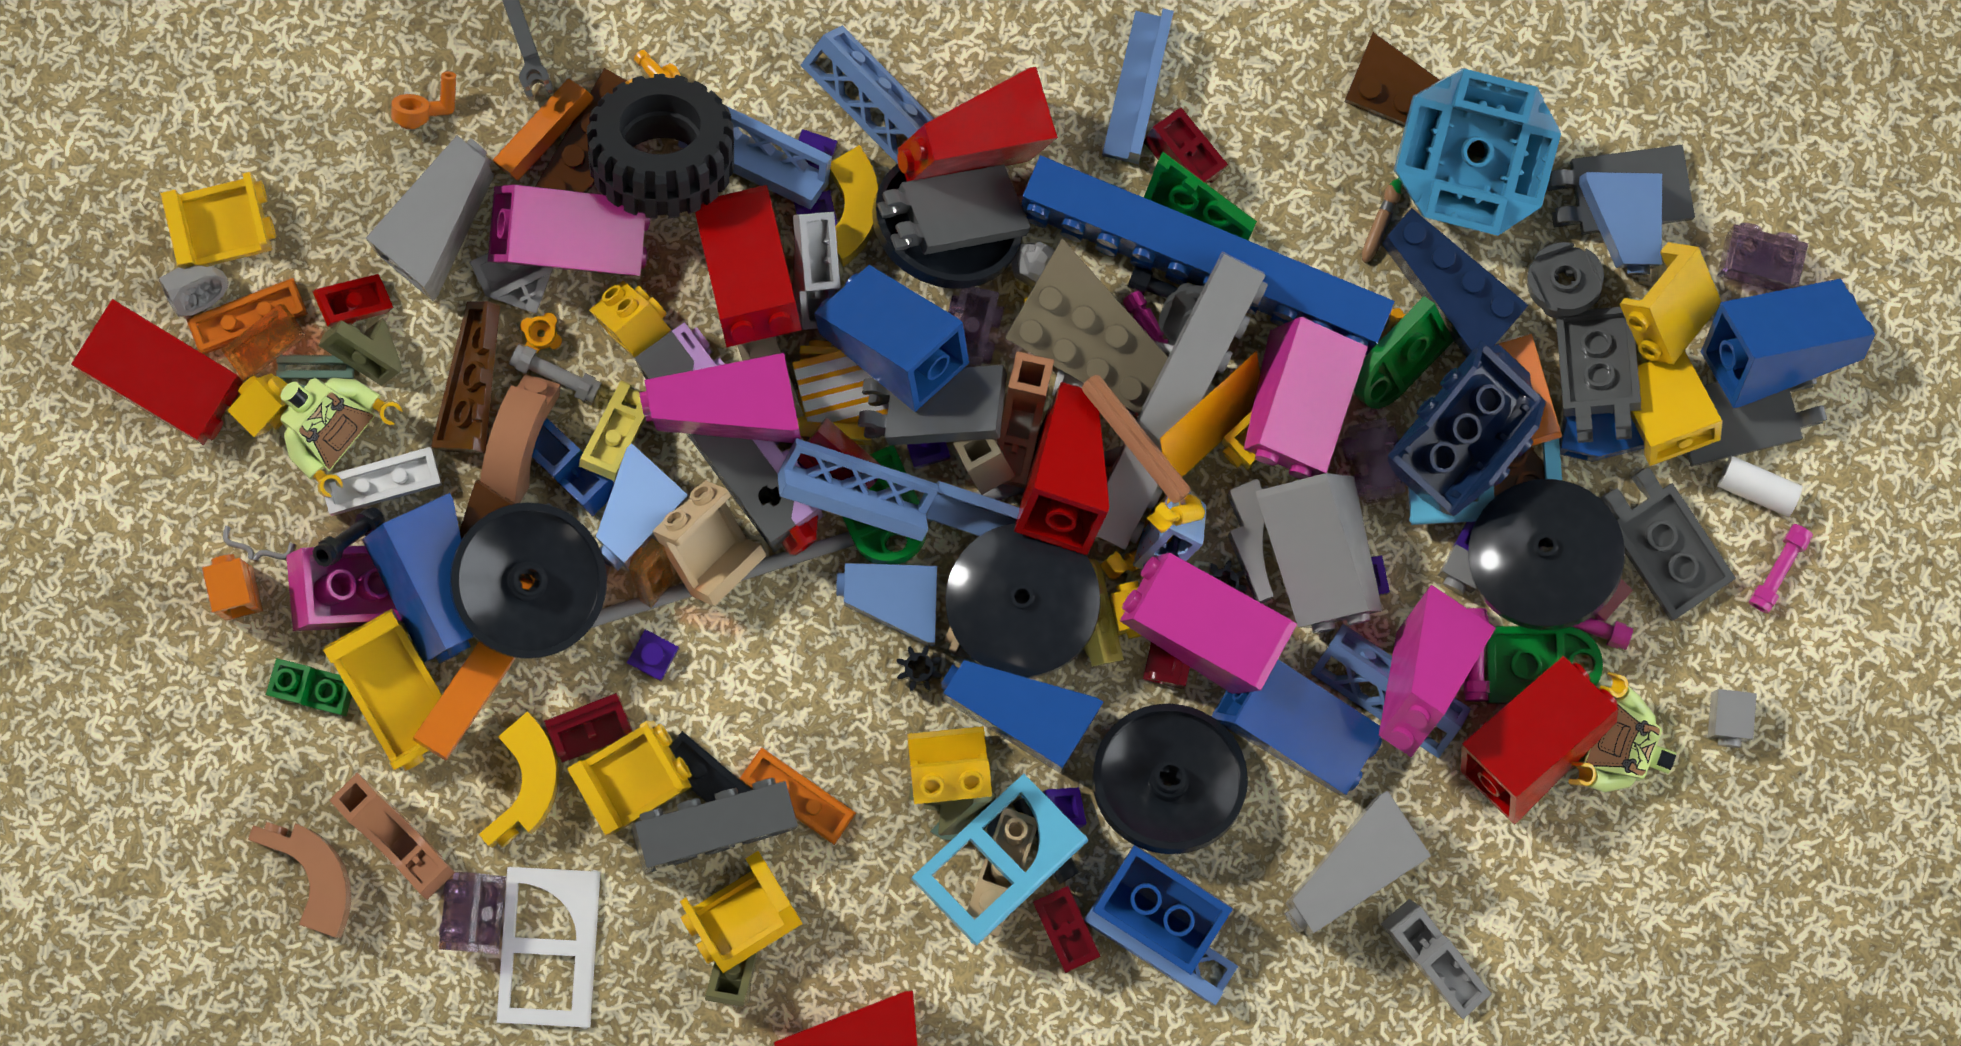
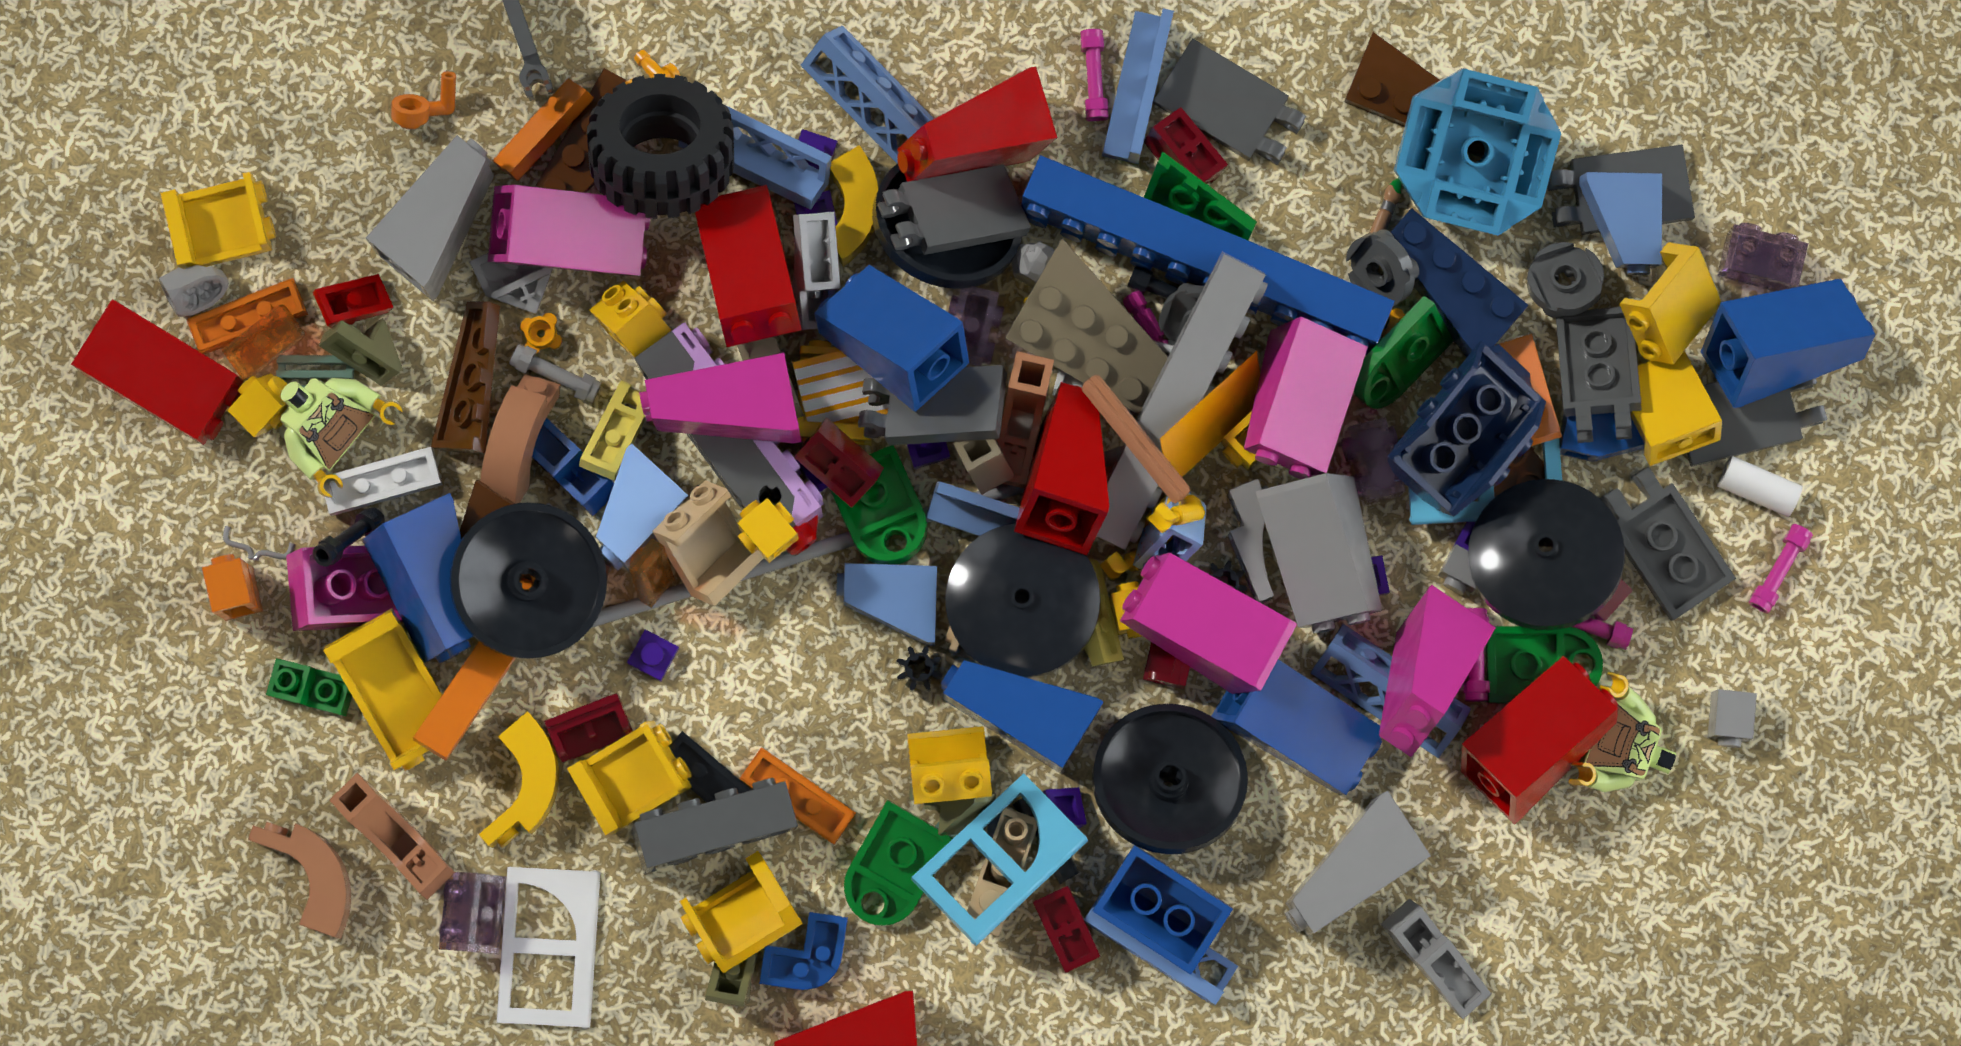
medium blue fence [777,438,939,541] -> none
none -> yellow brick [737,498,799,563]
none -> blue plate [759,912,848,990]
none -> green tile [844,800,954,926]
none -> dark pink bar [1080,29,1109,122]
none -> dark grey tile [1153,38,1306,165]
none -> dark grey plate [1346,229,1419,306]

